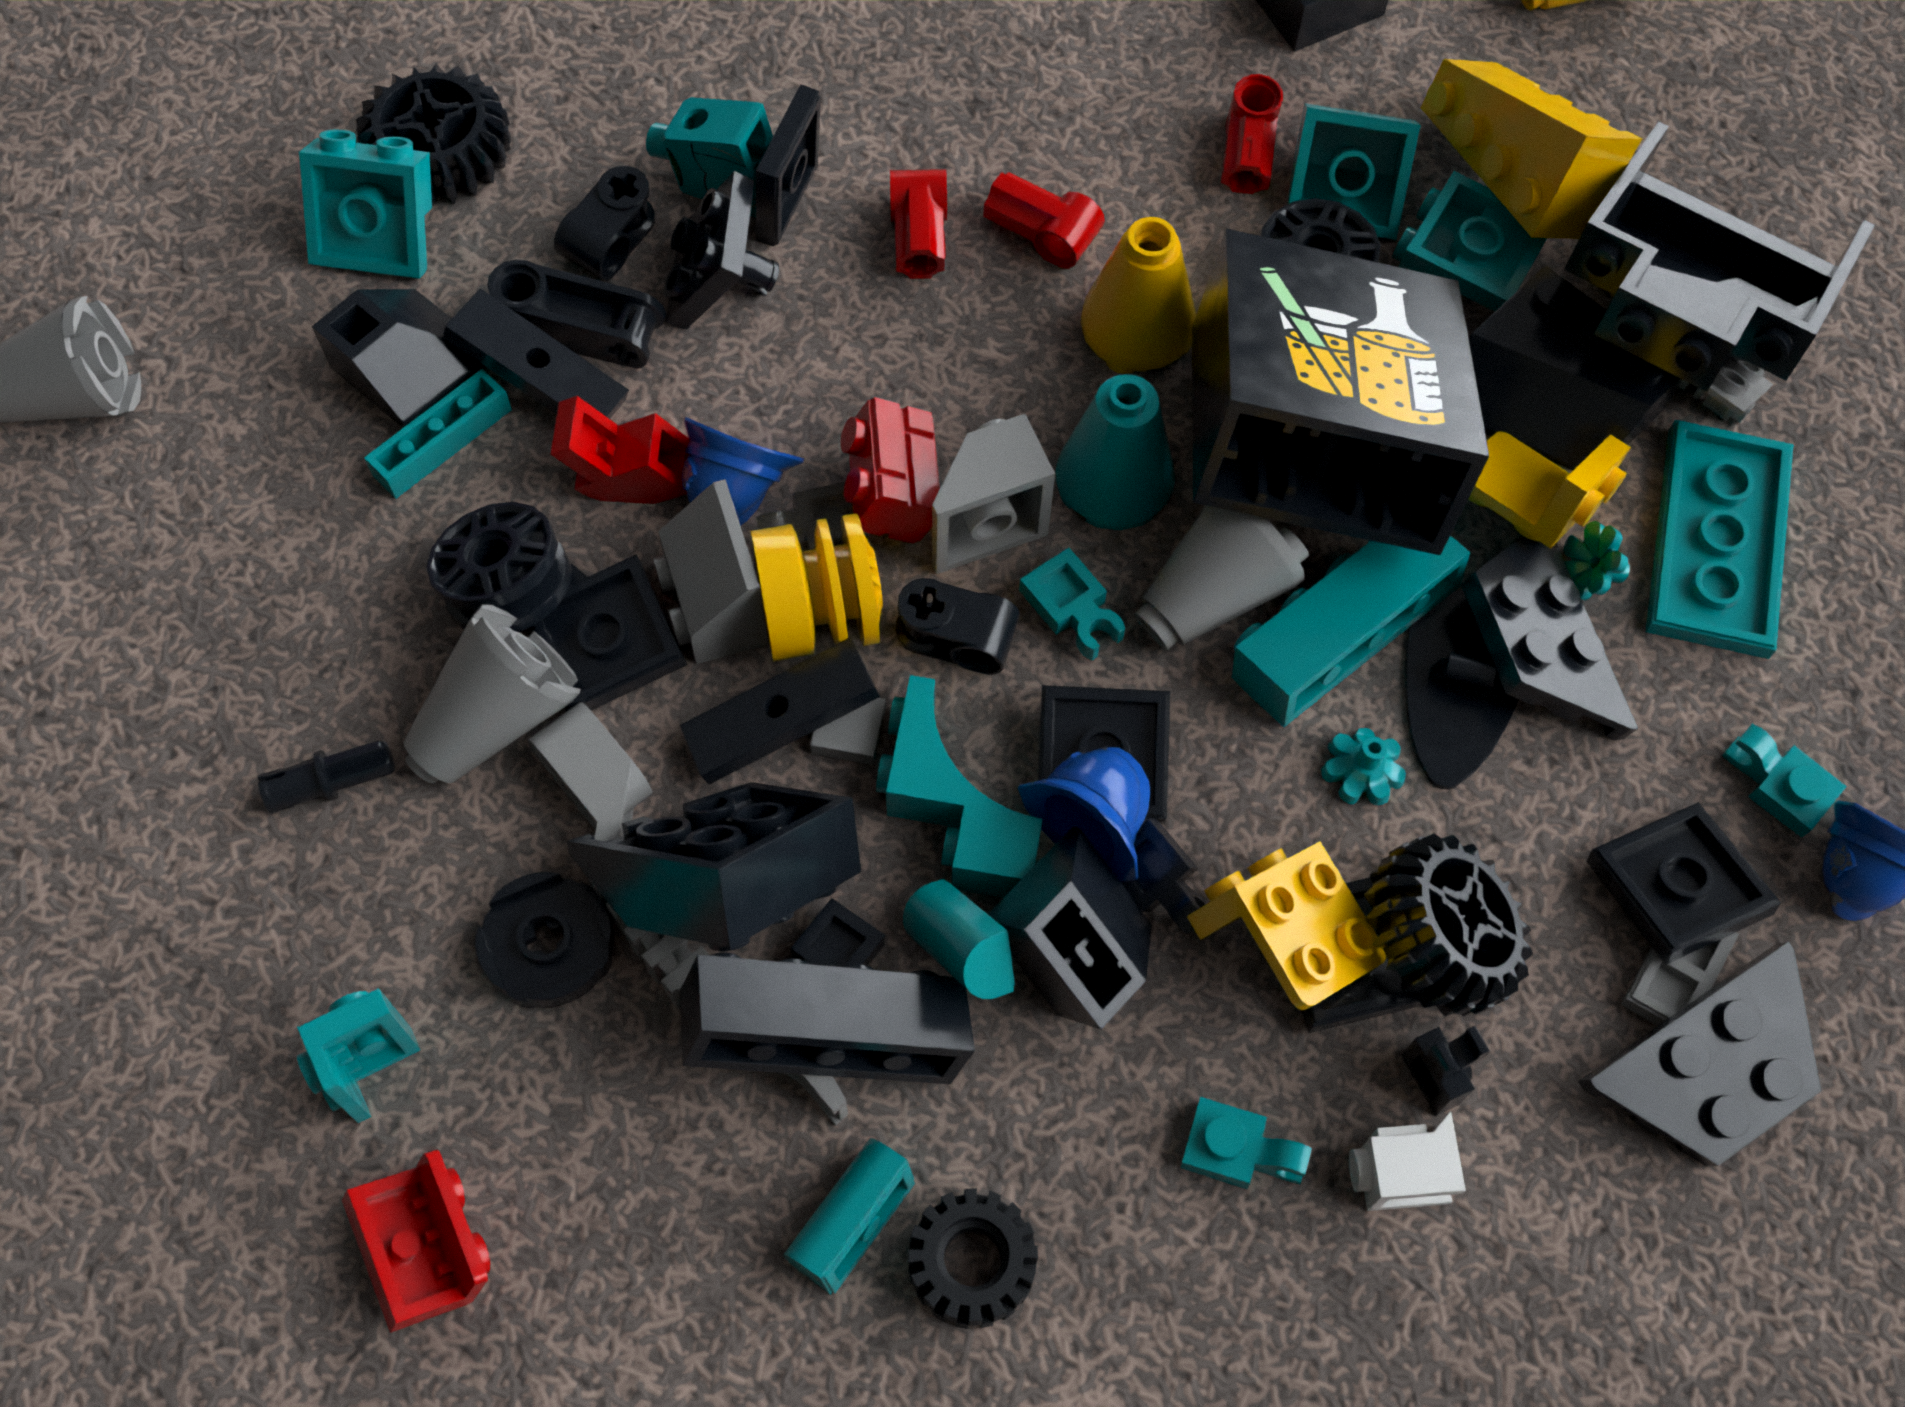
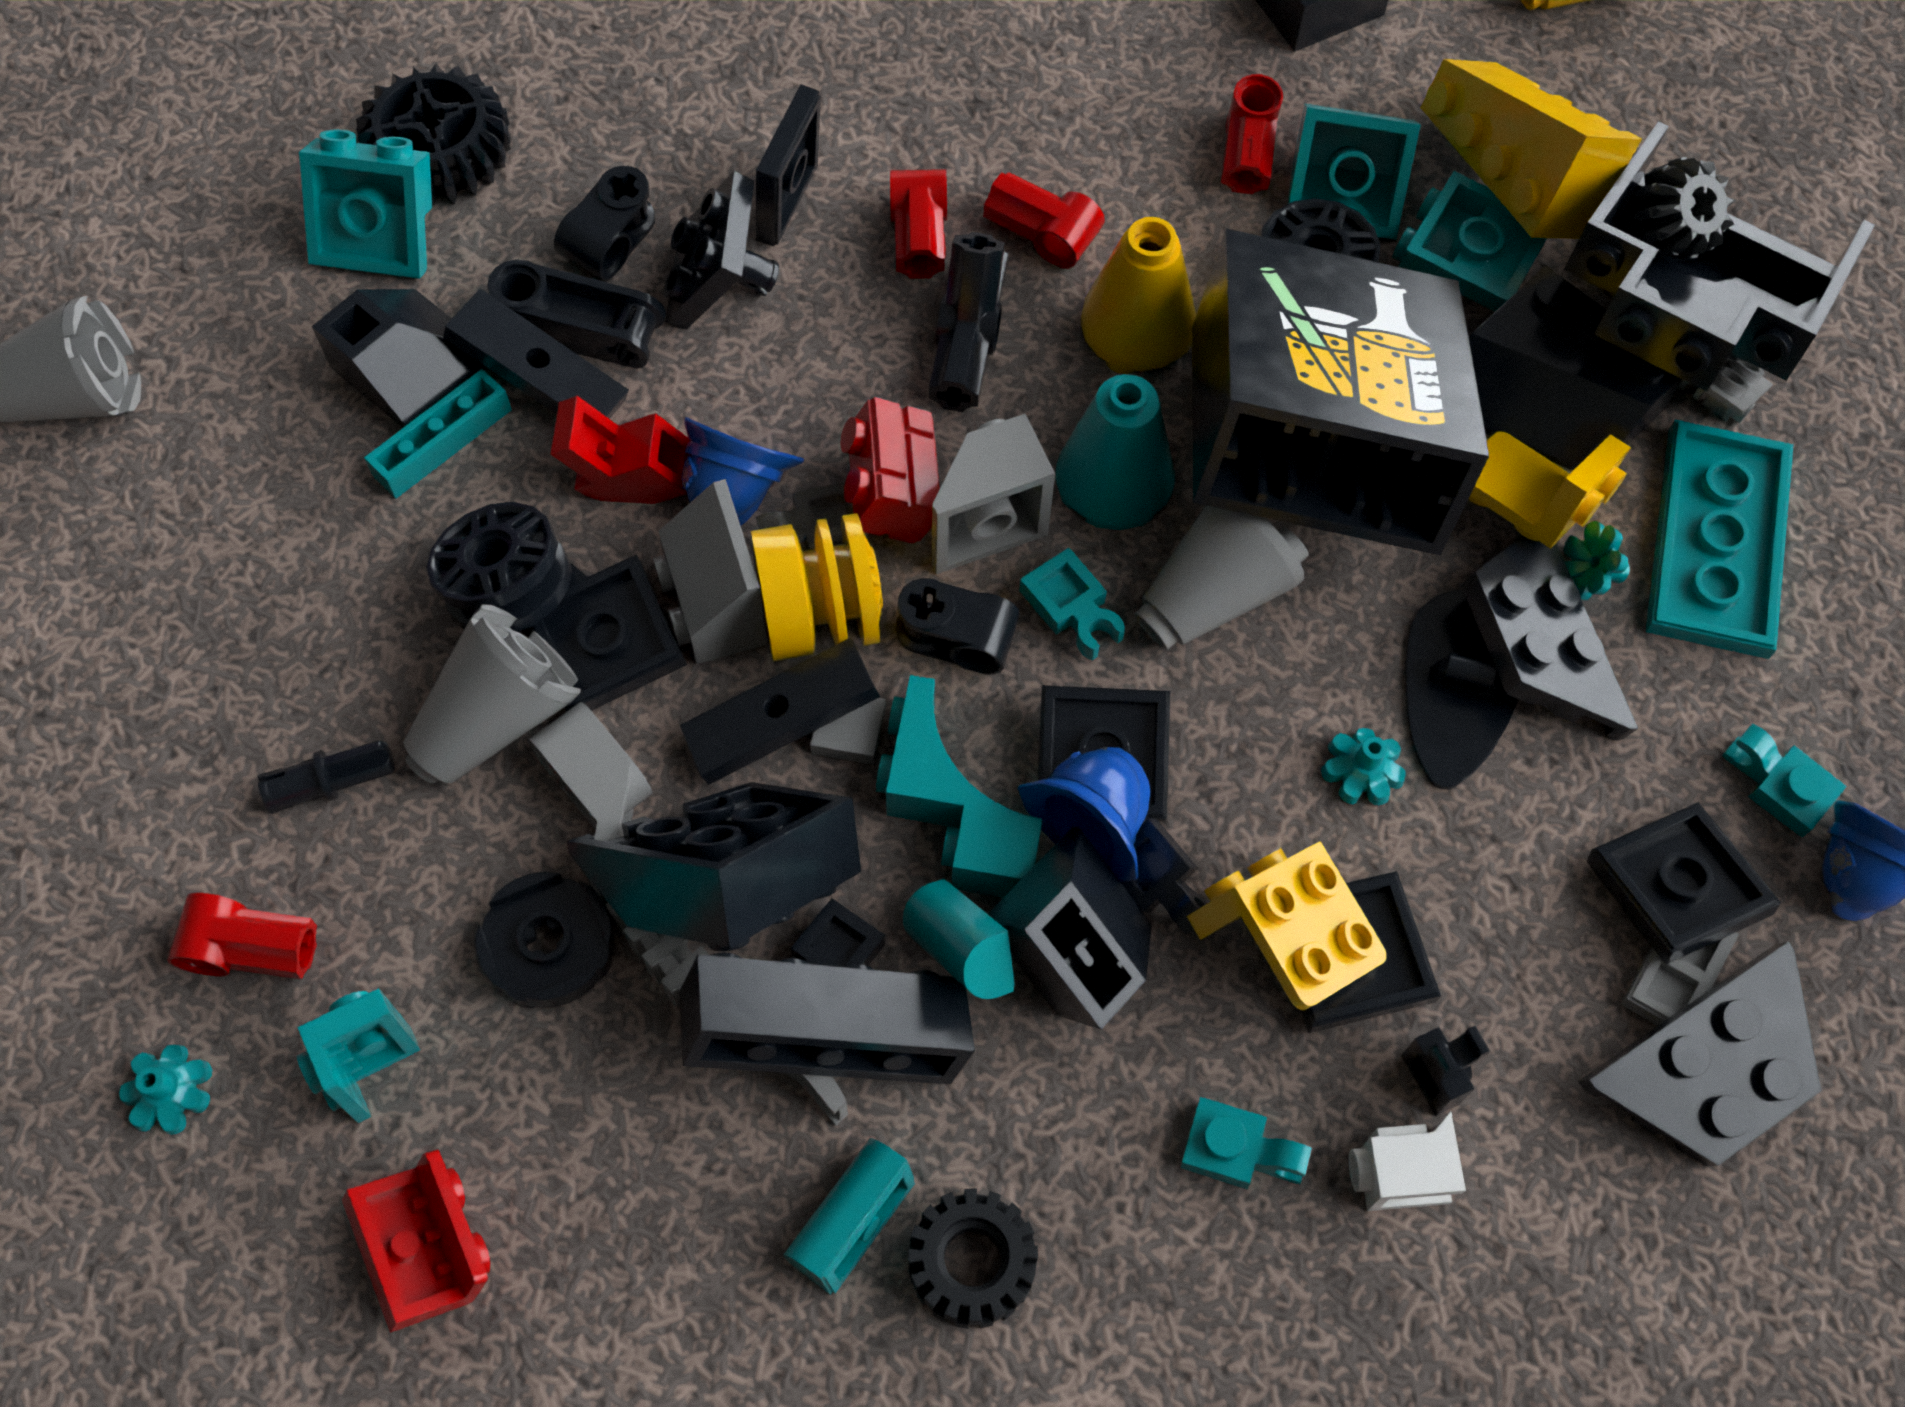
teal torso [646,97,773,218] -> none
teal brick [1231,536,1470,727] -> none
black gear [1364,833,1533,1017] -> none
none -> teal plant [119,1044,213,1135]
none -> red piece [167,892,317,980]
none -> black piece [929,232,1008,412]
none -> dark grey gear [1630,157,1736,260]

